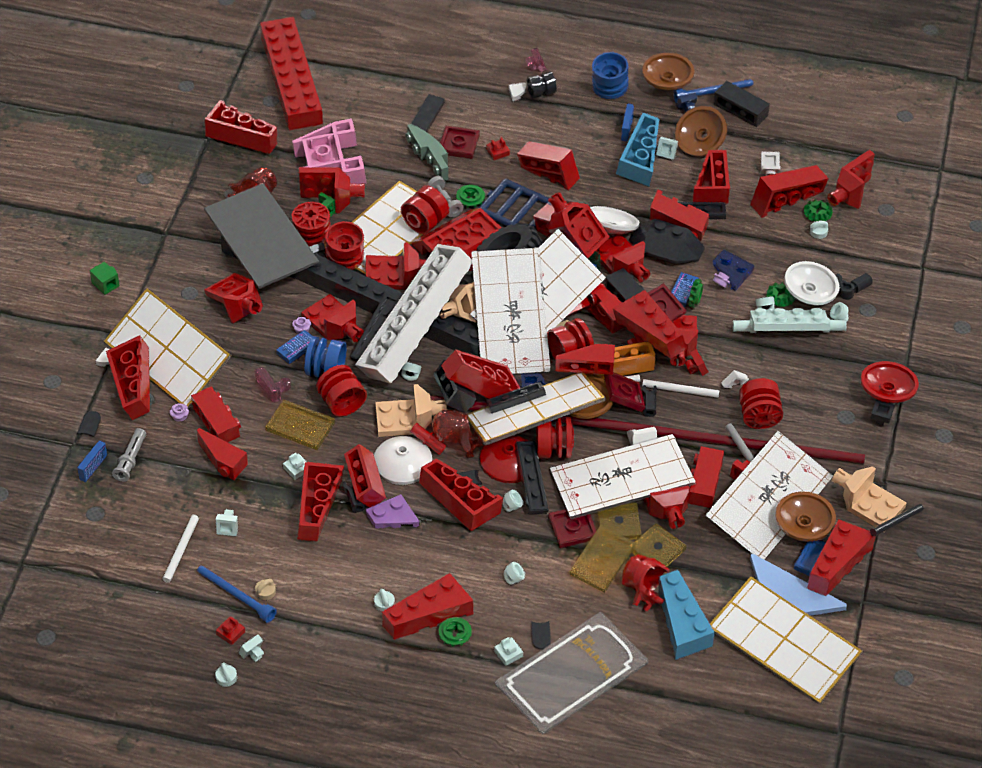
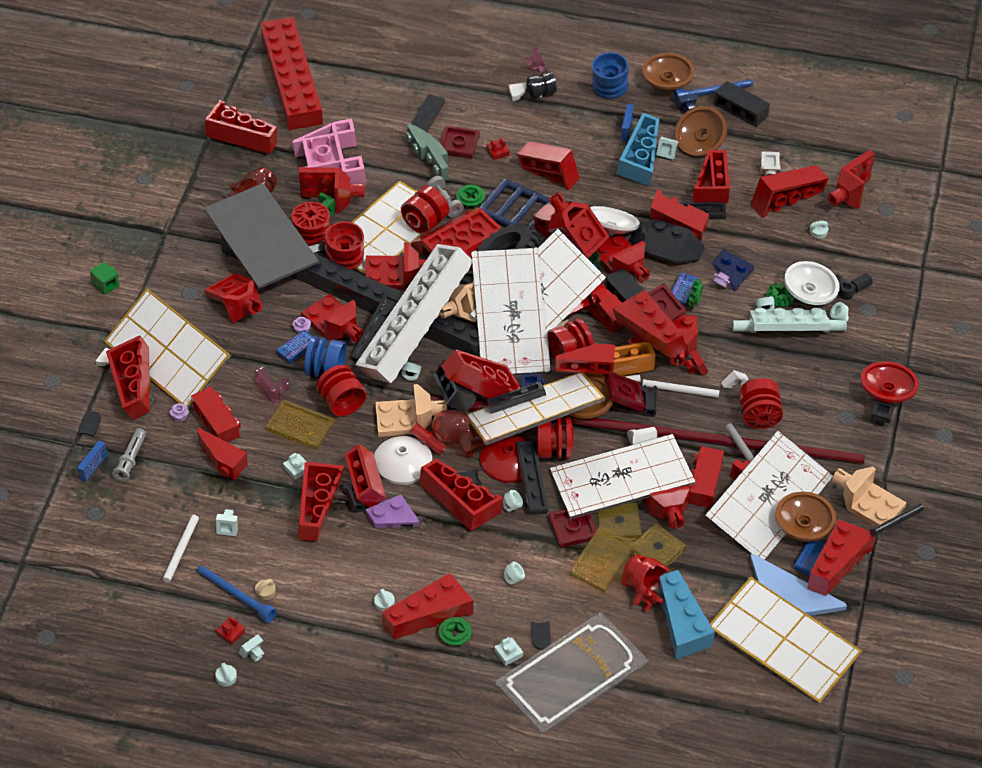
green gear [804,199,833,222] -> none

